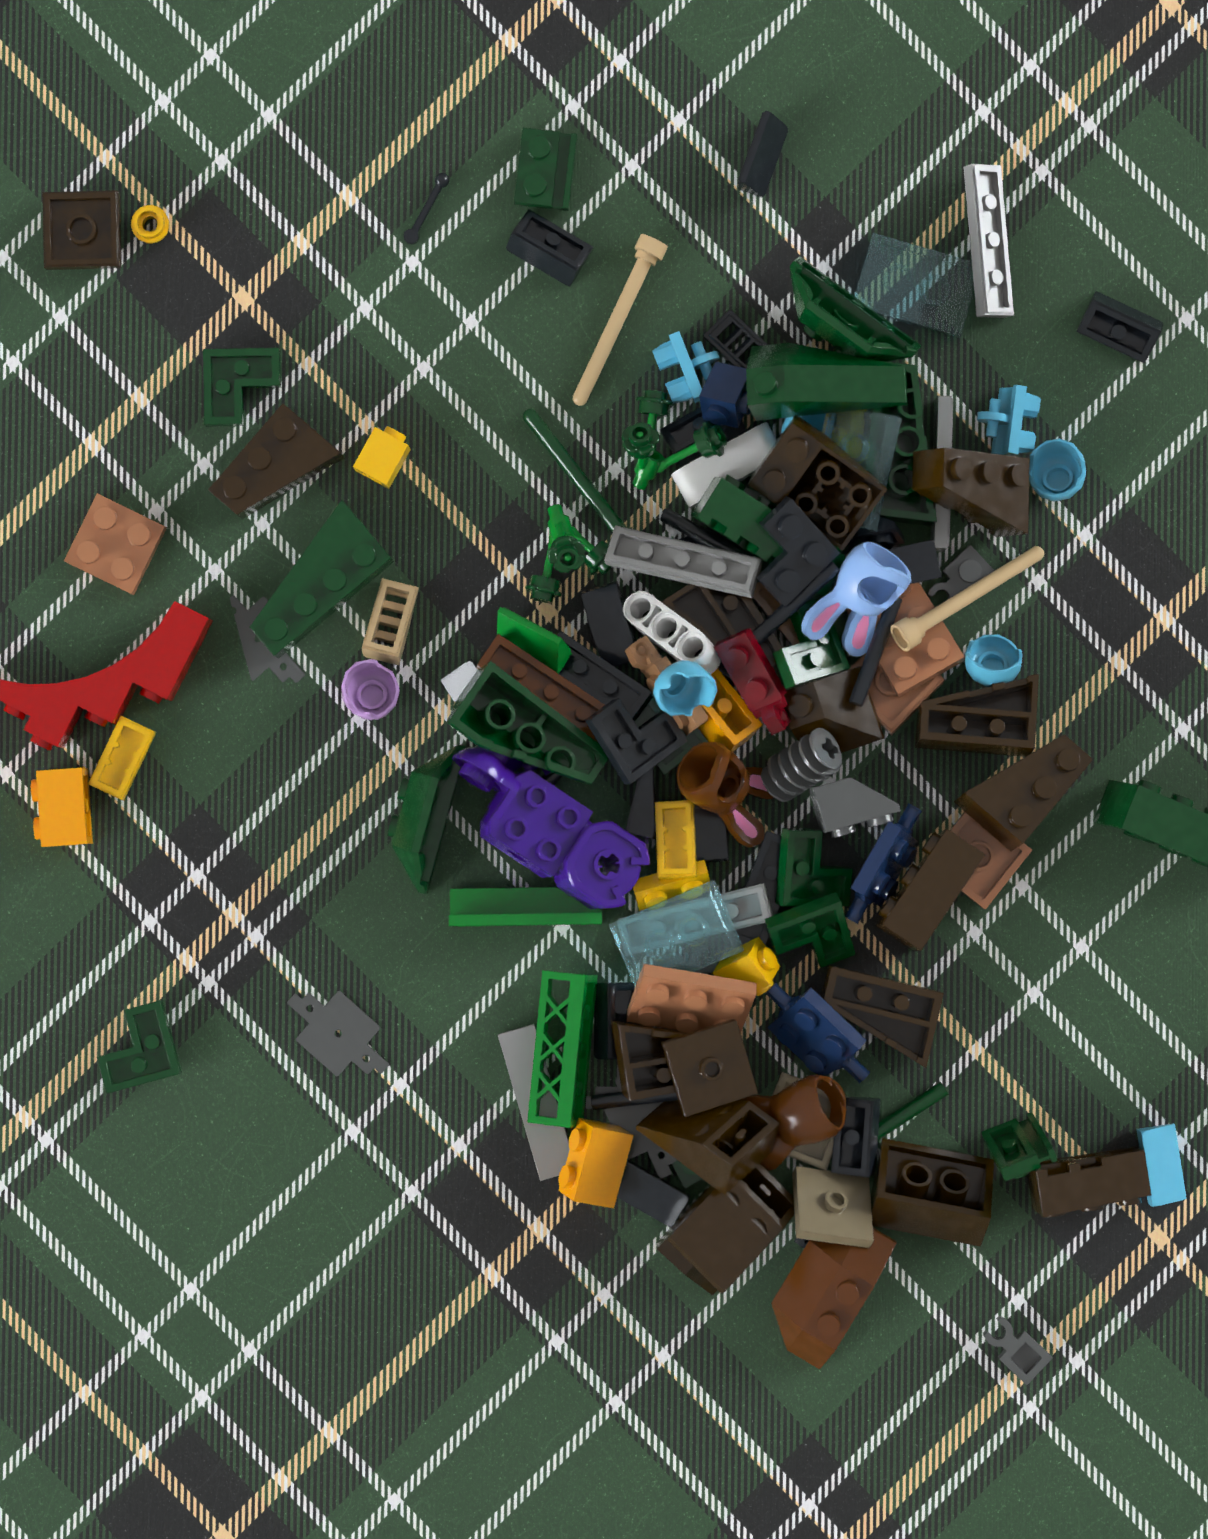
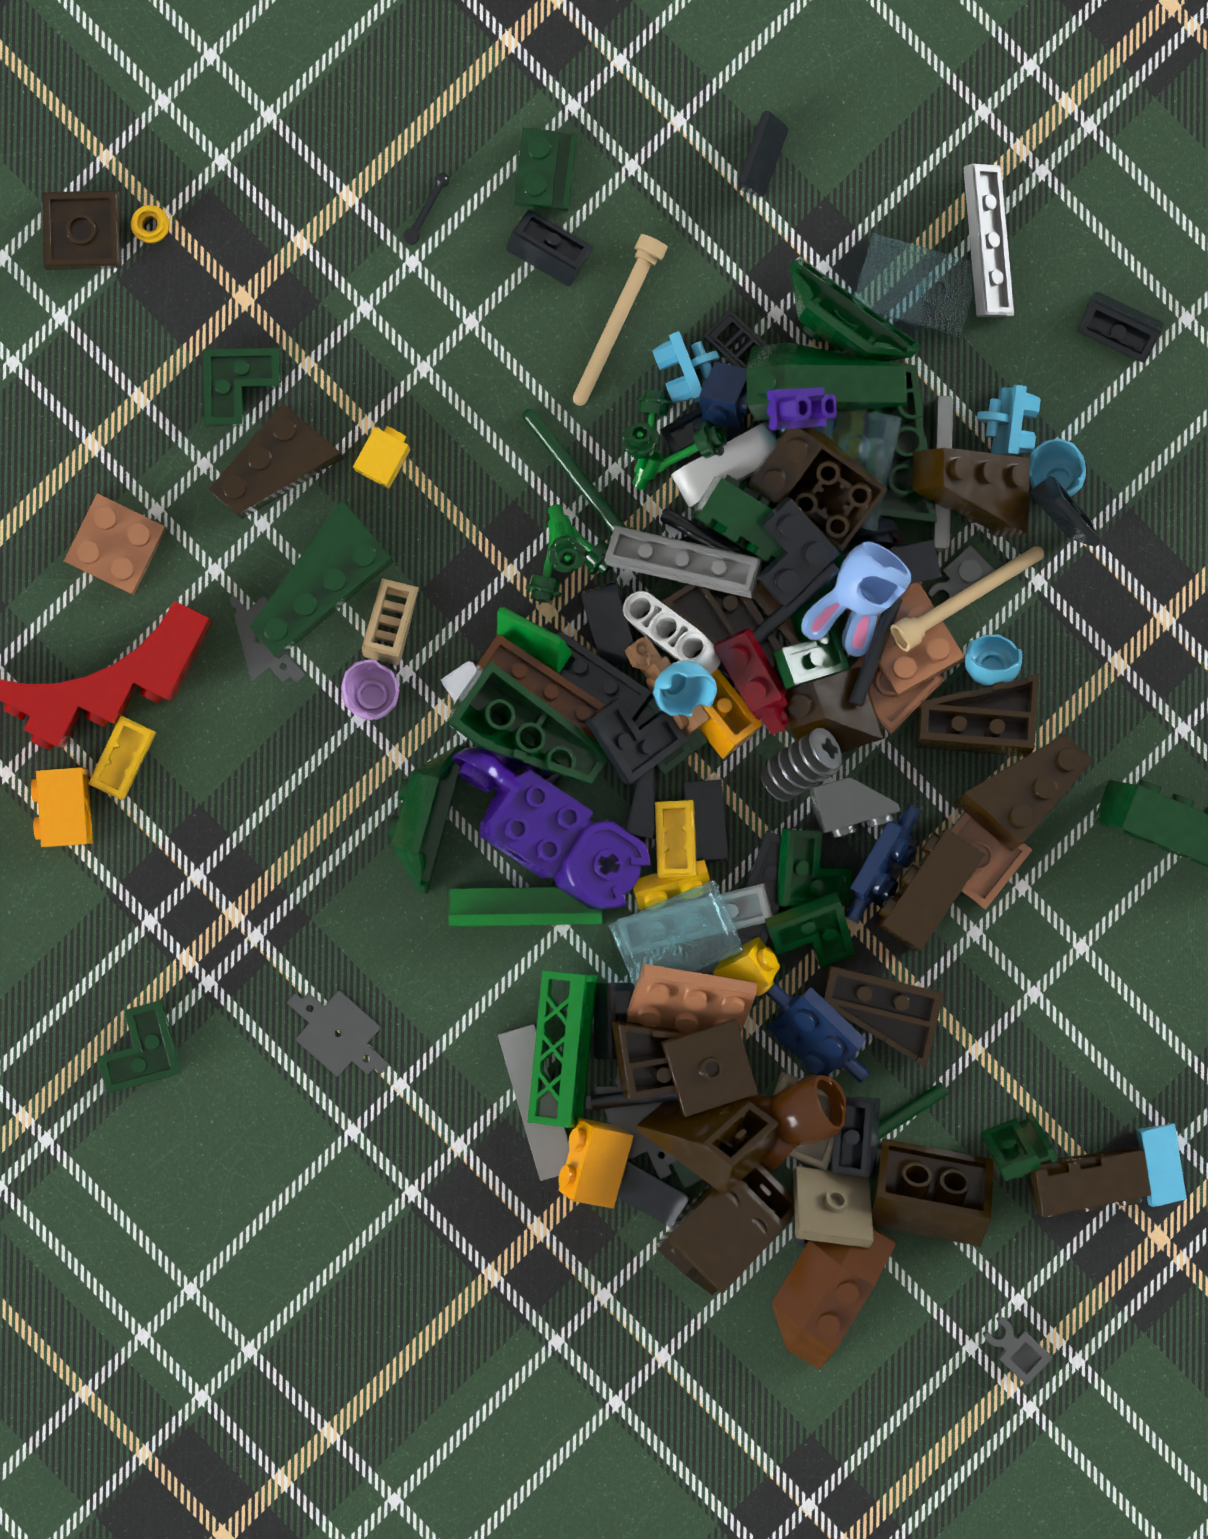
reddish brown piece [677,742,774,848] -> none
none -> dark purple hips [766,387,837,430]
none -> black slope [1030,476,1100,547]

